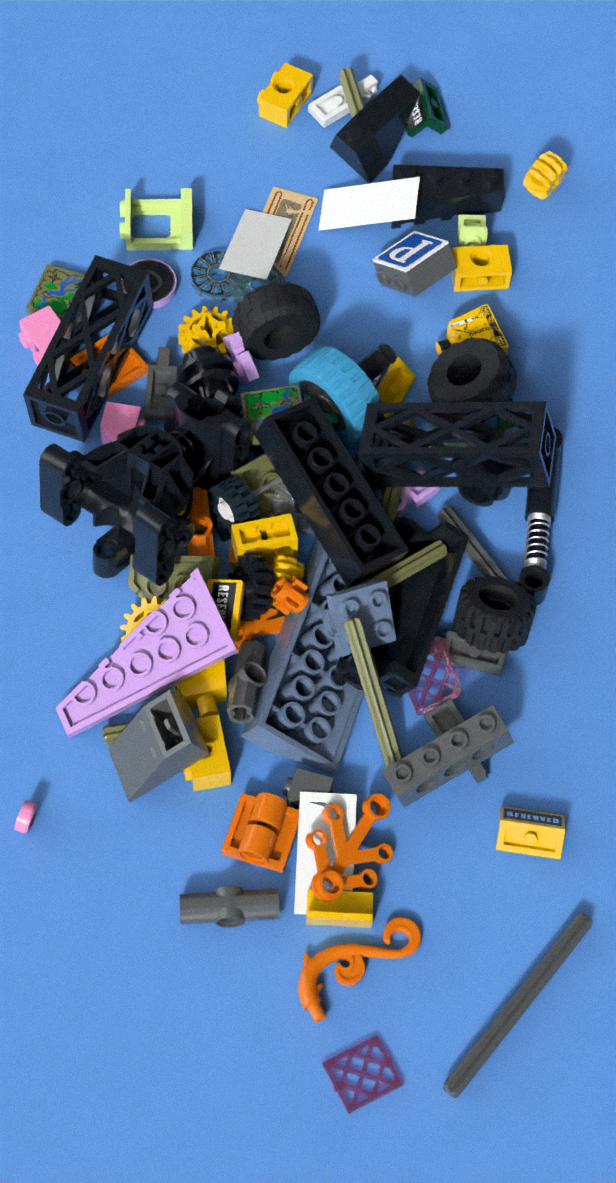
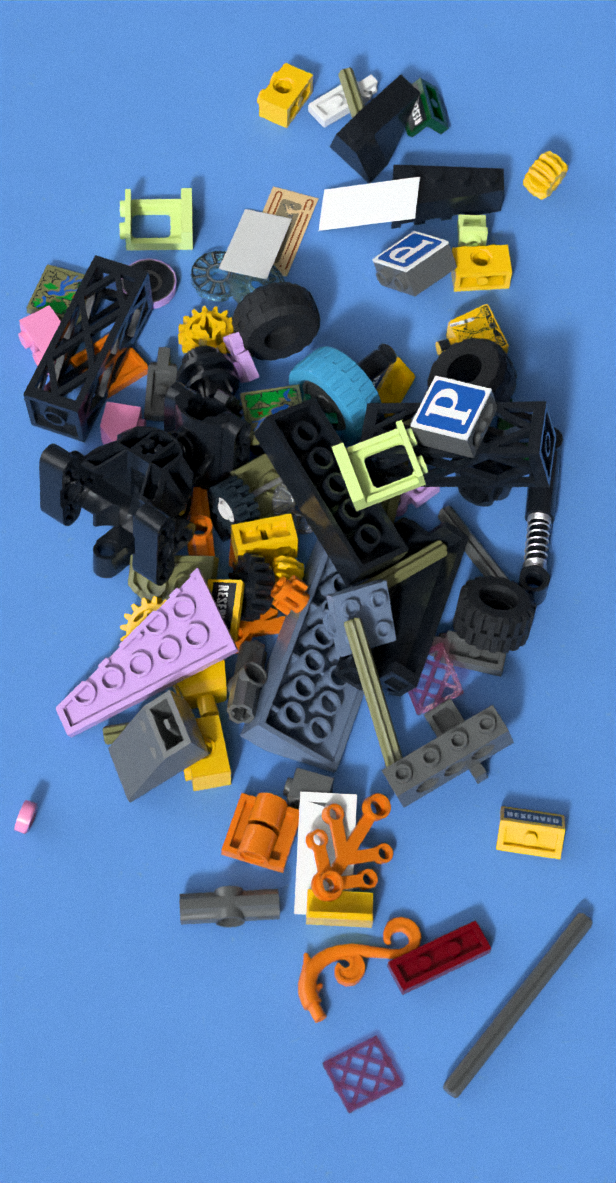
none -> yellowish green window [332,420,428,511]
none -> dark red plate [387,920,492,995]
none -> piece [411,376,498,458]

